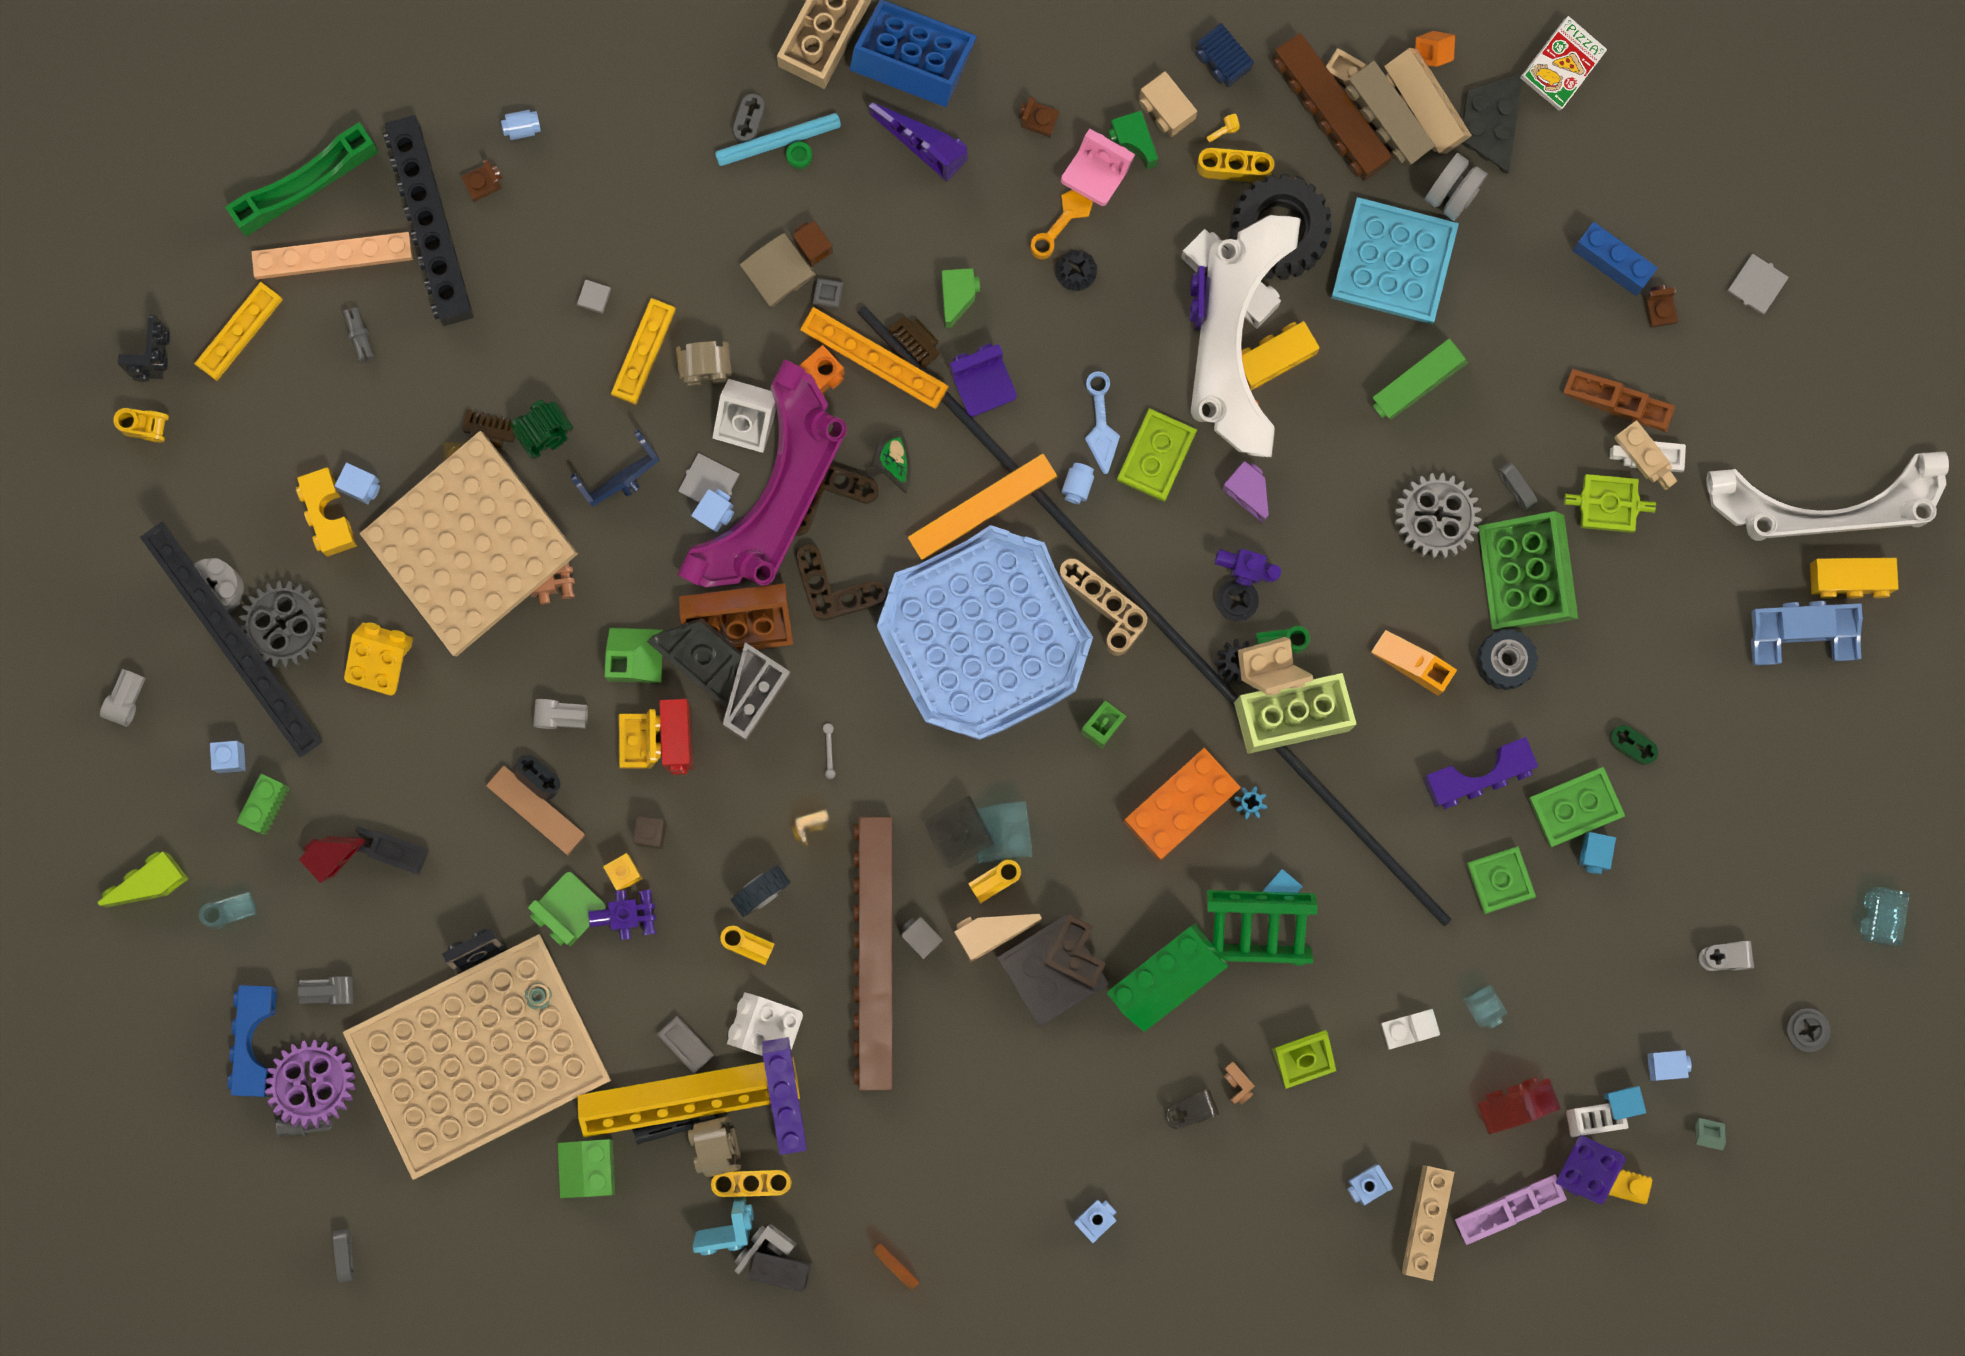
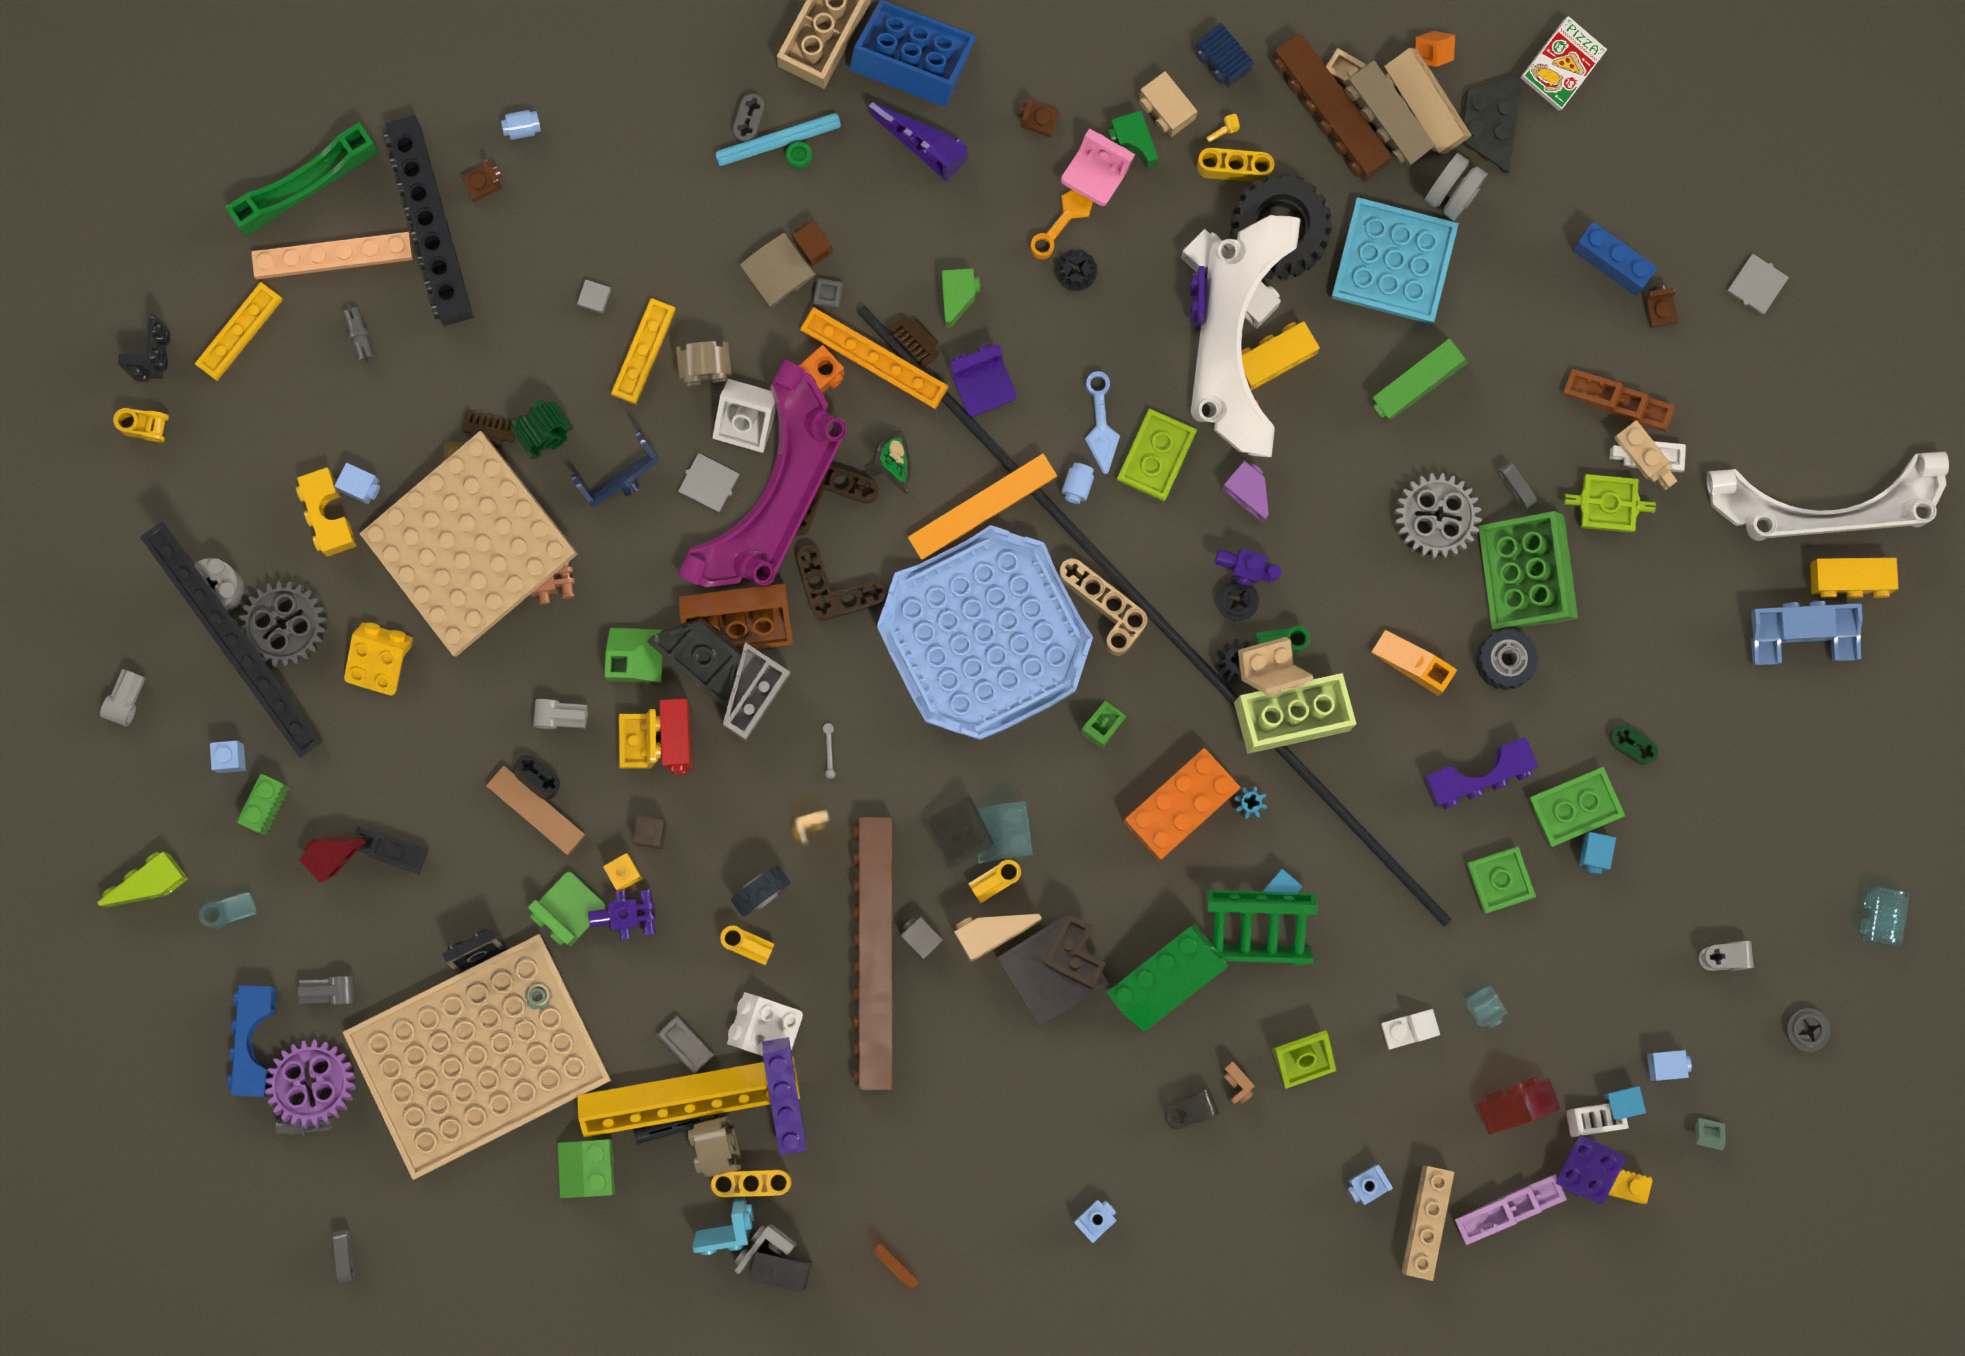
light blue brick [691,489,734,532] -> none

